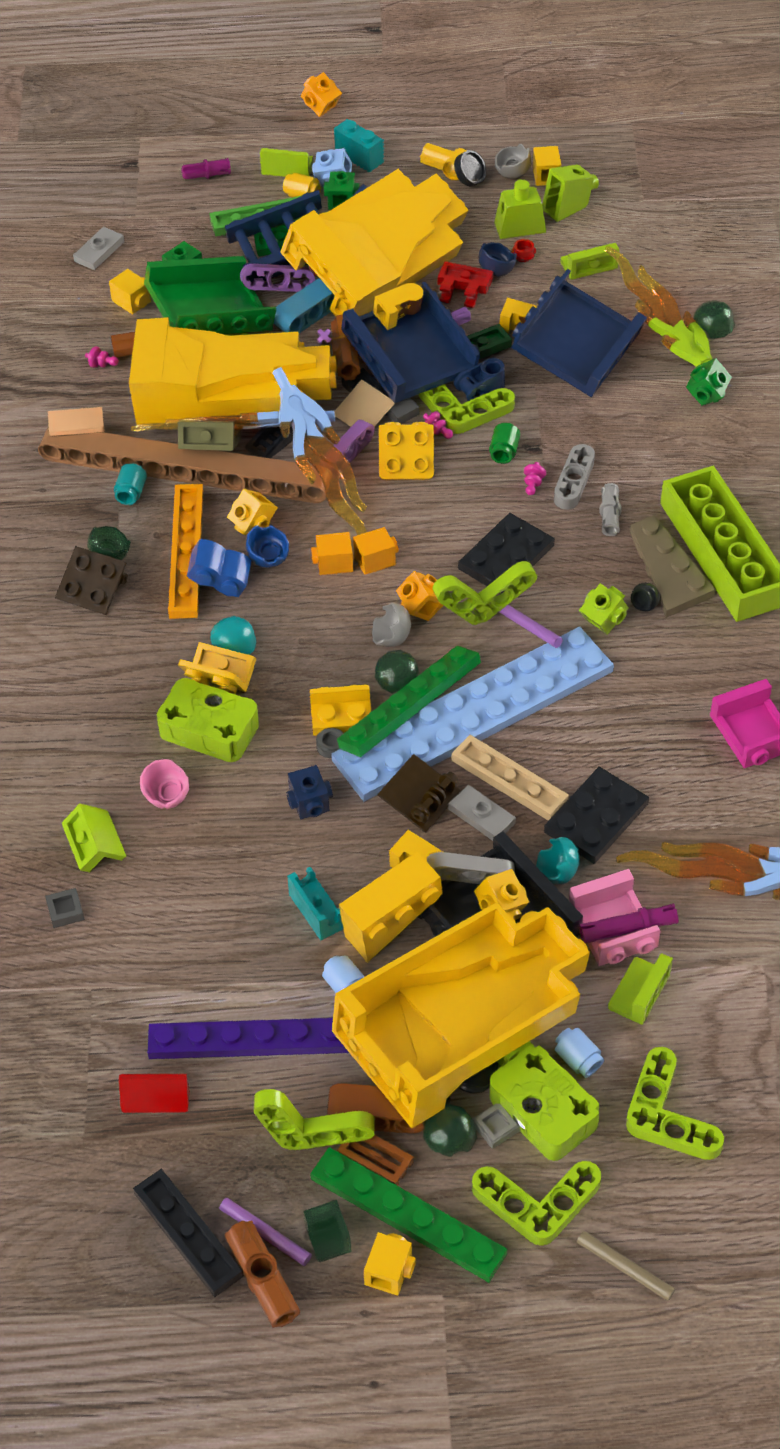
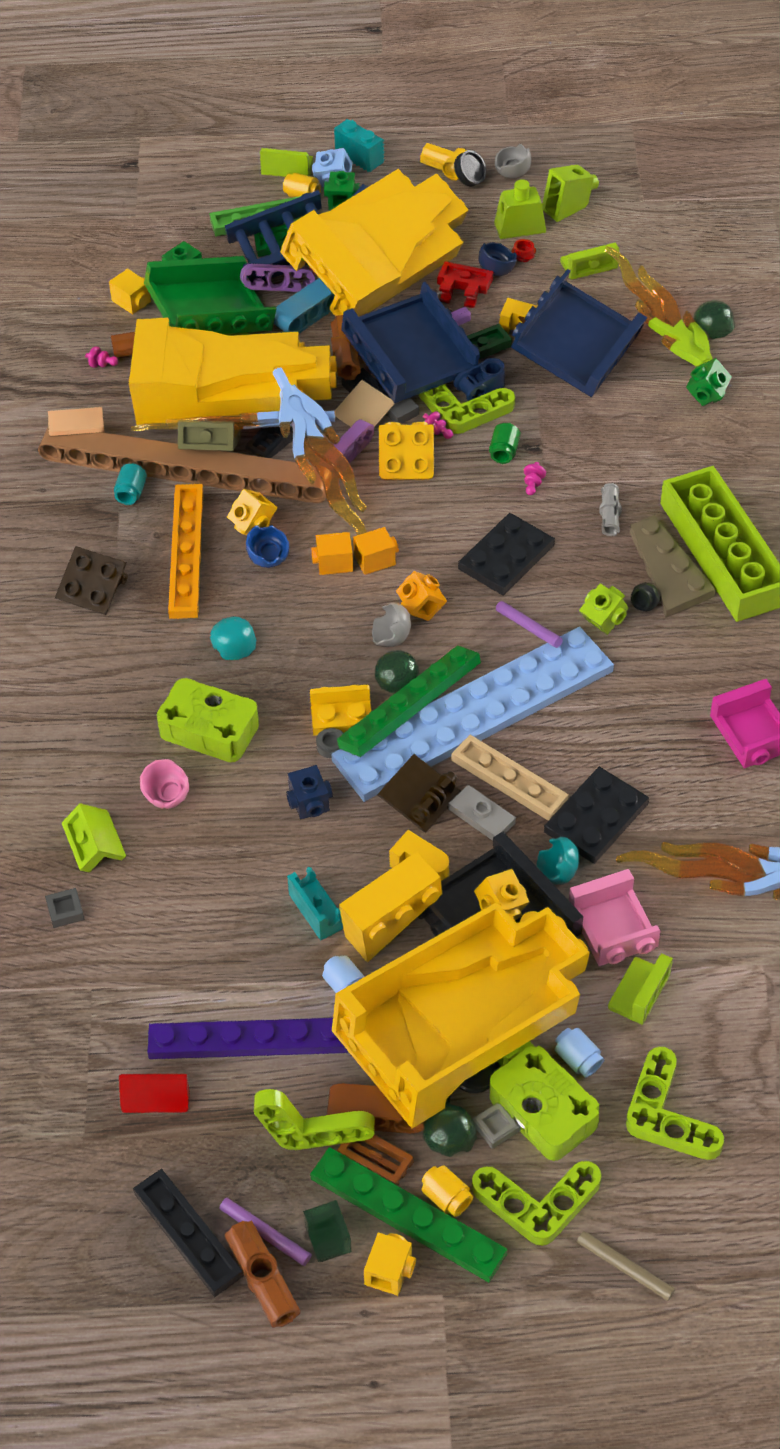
light grey plate [73,227,124,270] -> none
clear green hair [87,526,131,561] -> none
yellow bracket [178,642,256,694] -> none
magenta axle [181,158,231,180] -> none
blue brick [187,539,252,597] -> none
light orange brick [301,72,342,117] -> none
medium lavender axle [316,329,331,344] -> none
yellow leg [373,283,423,330] -> none
light grey beam [427,852,515,884] -> none
lime beam [433,561,537,625] -> none
yellow brick [532,146,562,186] -> none
light grey beam [554,444,595,510] -> none
magenta pin [579,903,679,944] -> none
none -> yellow brick [422,1165,473,1217]

